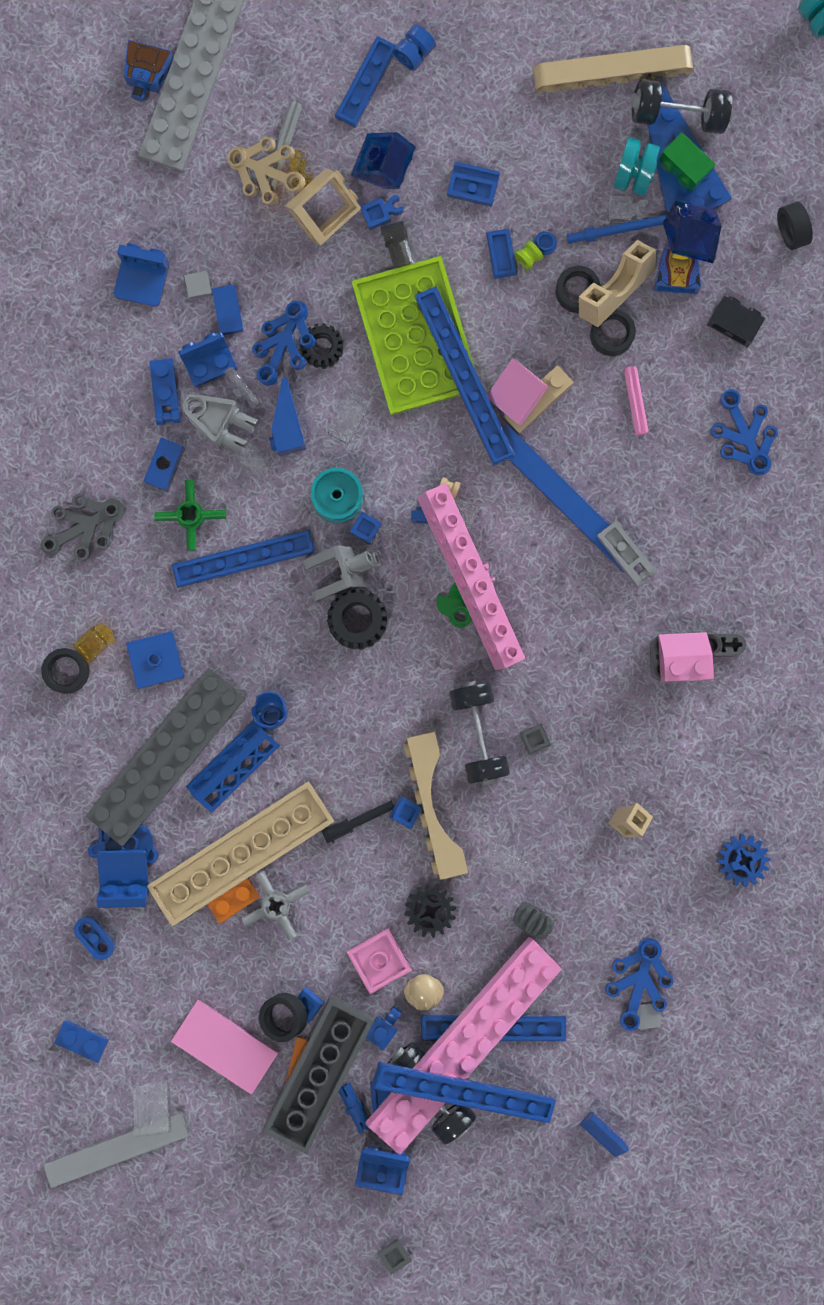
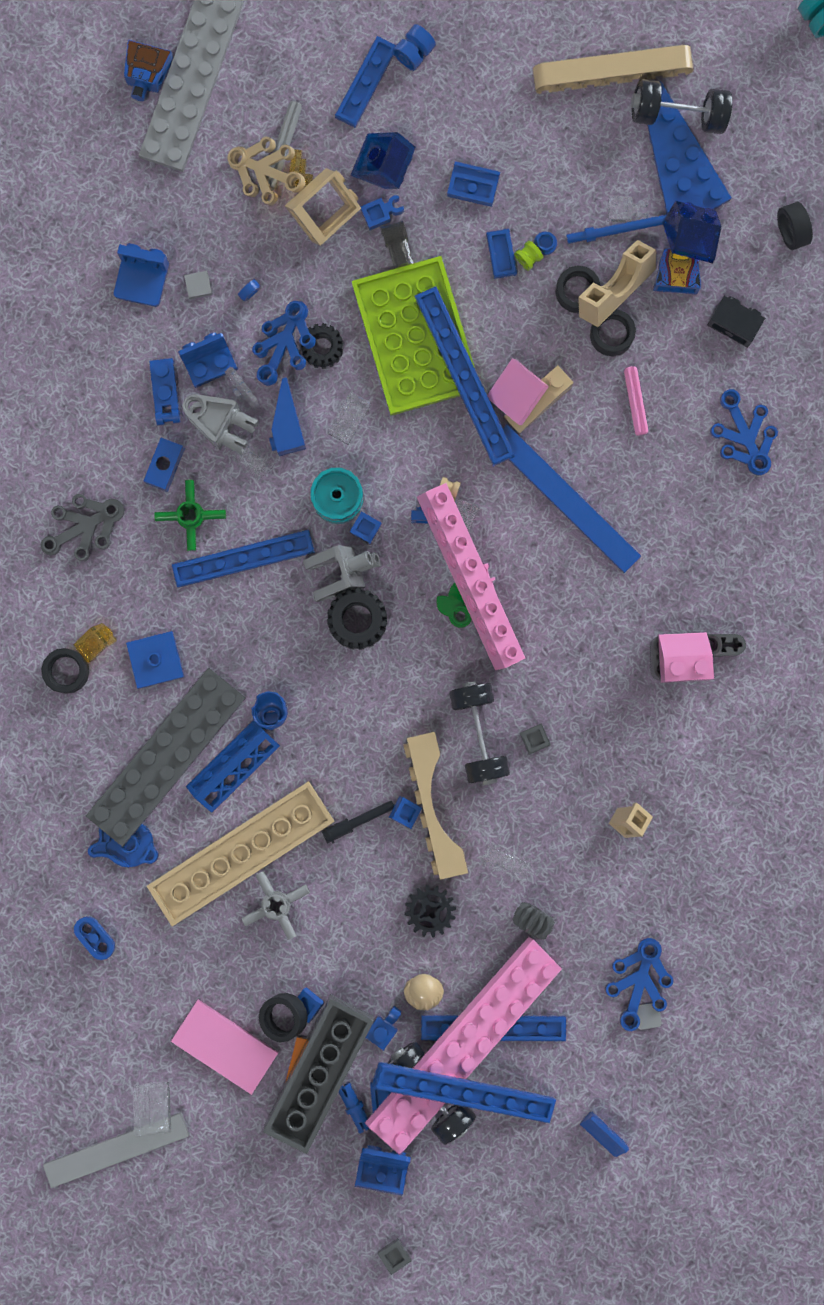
blue plate [54,1020,109,1063] -> none
blue bracket [96,850,149,908] -> none
orange plate [207,878,260,924] -> none
blue tile [212,284,244,335] -> none
bright pink tile [346,928,412,994] -> none
light grey plate [596,521,657,588] -> none
teal wheel [613,137,660,197] -> none
green brick [659,132,716,192] -> none
blue gear [716,834,771,887] -> none
none -> blue tile [238,279,261,301]

